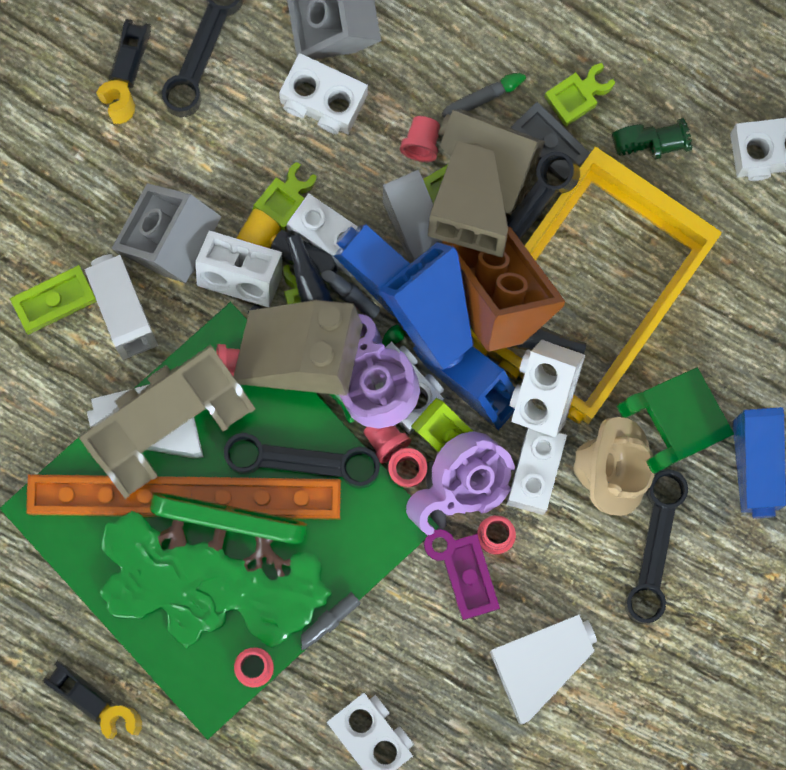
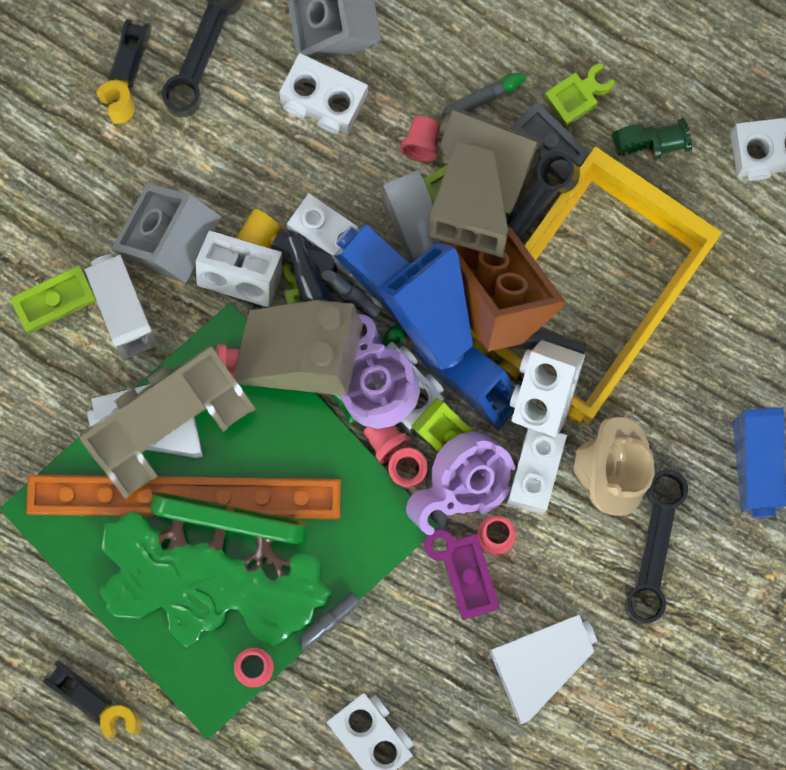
black piece [224,433,380,488] -> none
lime plate [252,162,317,231] -> none
green flag [617,367,734,474] -> none

